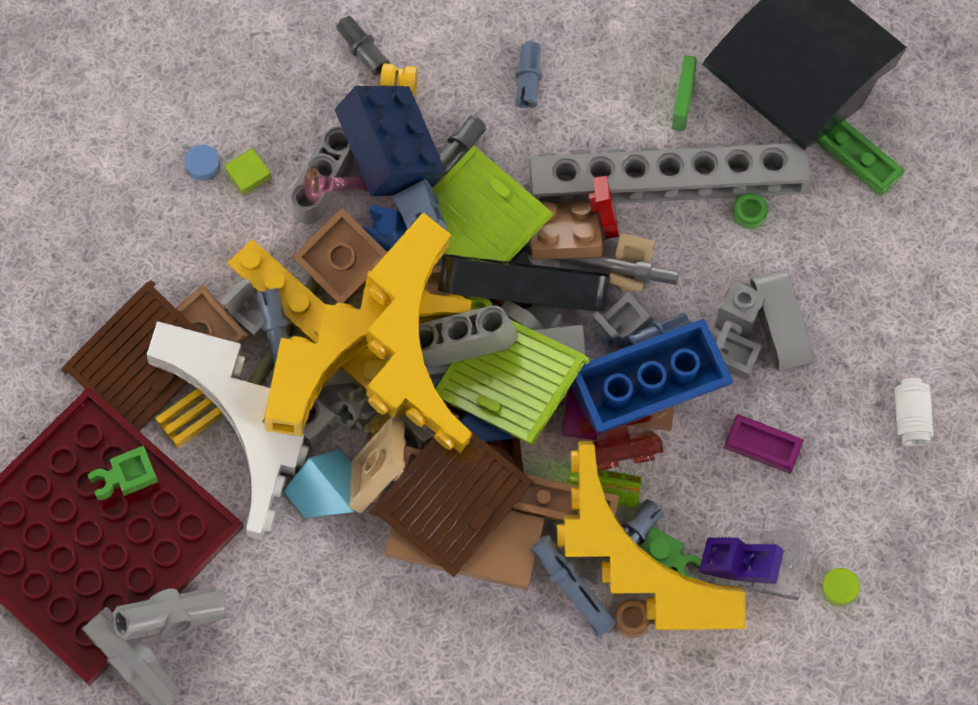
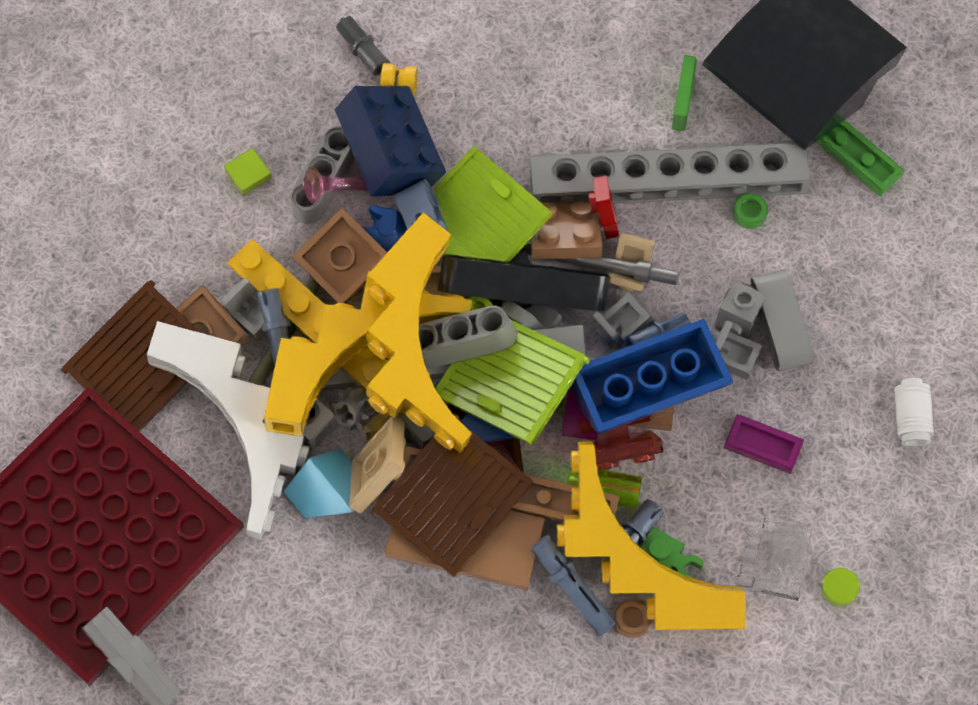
bright green plate [88,446,158,500] -> none
light grey piece [113,588,226,640] -> none
yellow tile [155,388,224,449] -> none
medium blue tile [185,145,220,181] -> none
dark grey axle [439,115,487,176] -> none
sand blue axle [515,41,542,108] -> none
dark purple slope [699,537,784,584] -> none

